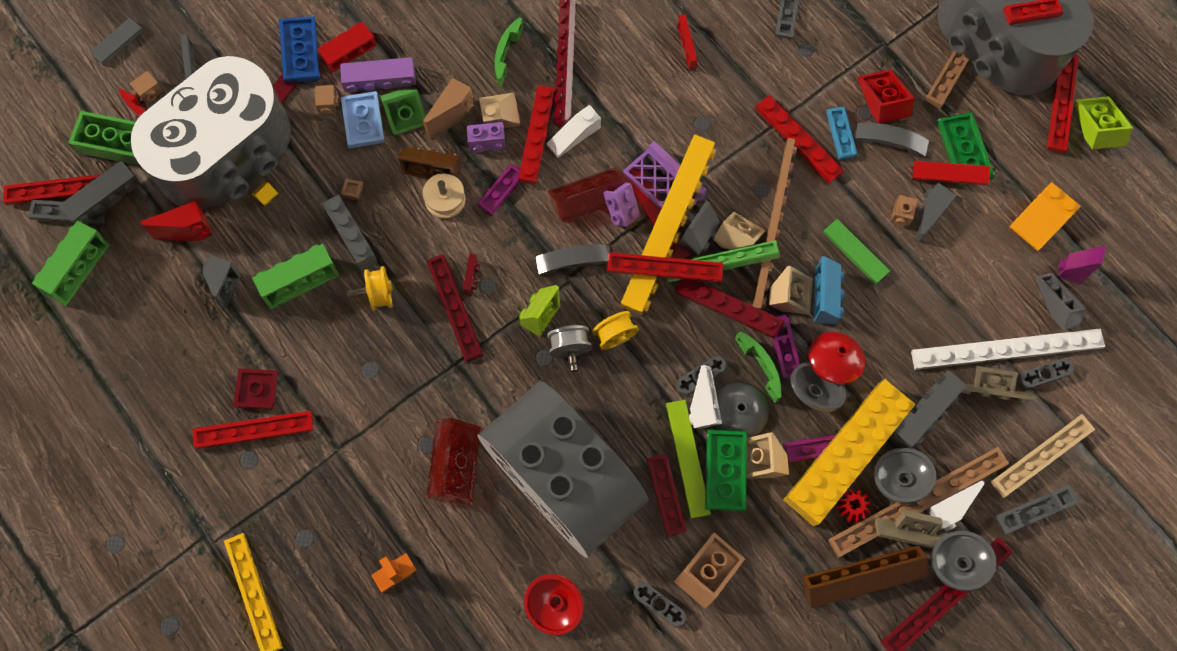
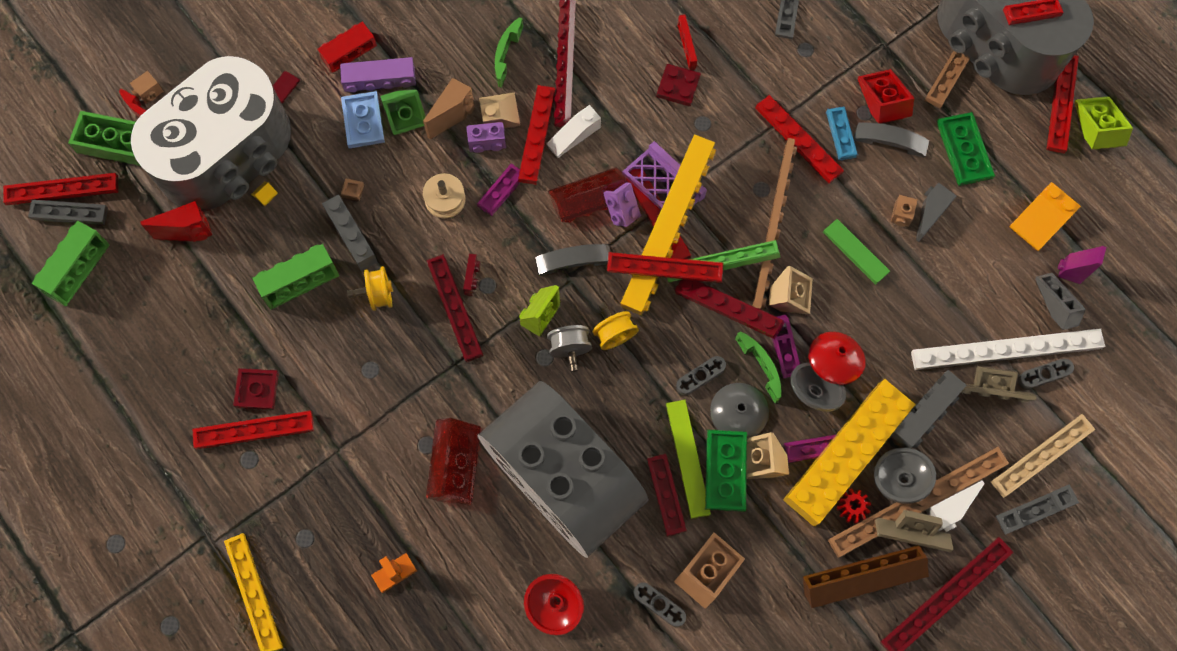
dark grey brick [59,161,140,225] -> none
dark grey tile [90,17,143,66] -> none
dark grey tile [180,34,196,79] -> none
dark grey slope [203,255,241,309] -> none
blue tile [279,16,321,83] -> none
medium nougat brick [315,85,340,115] -> none
reddish brown slope [398,147,461,179] -> none
dark grey slope [678,201,720,257] -> none
white slope [689,365,722,429] -> none
tan slope [714,212,766,250] -> none
dark azure slope [814,256,844,325] -> none
red tile [912,161,990,186] -> none
dark grey dish [932,531,996,591] -> none
none -> dark red plate [656,64,701,107]

